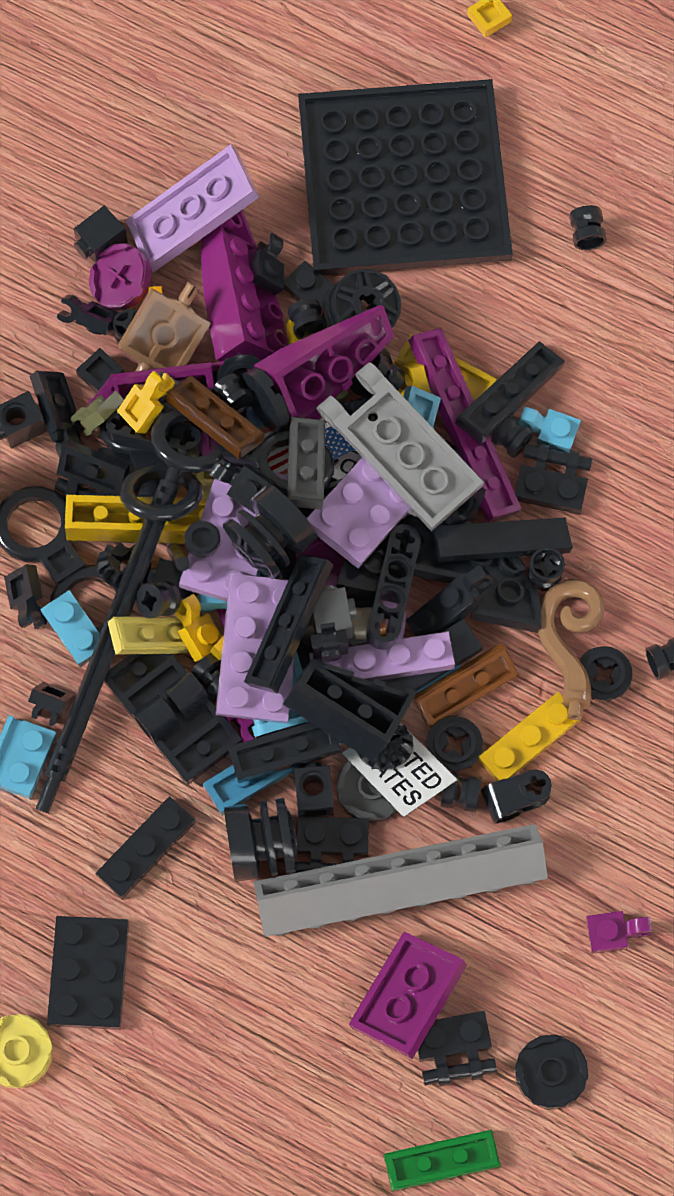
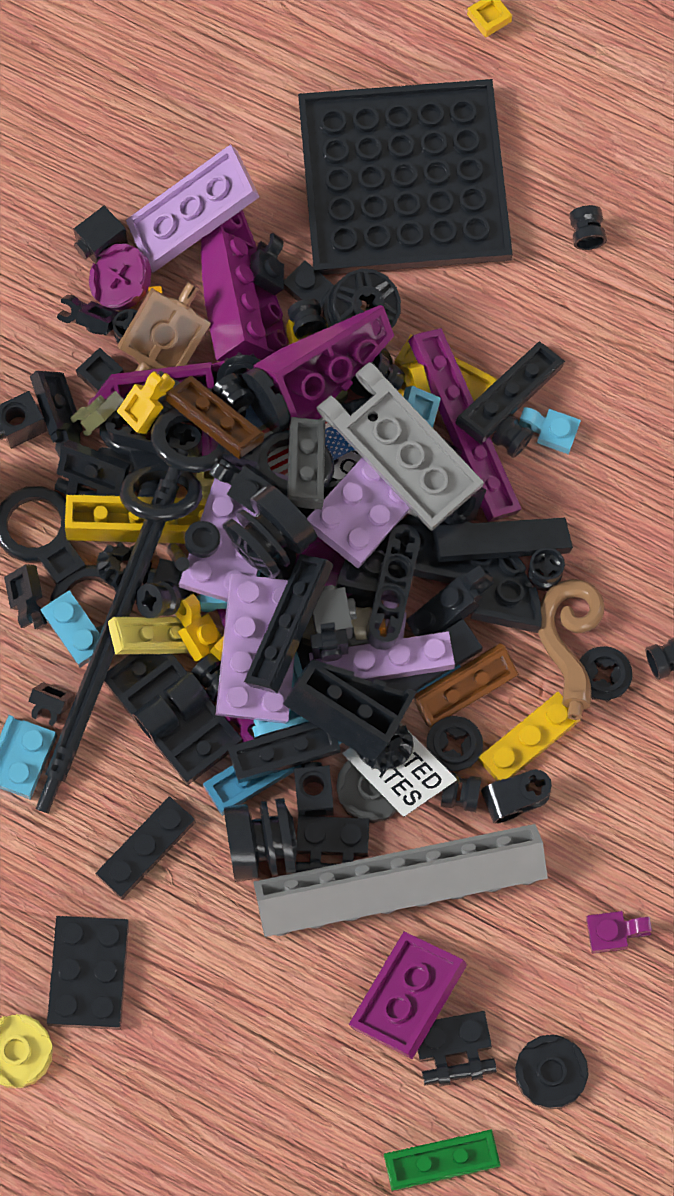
black plate [515,443,593,515] -> none

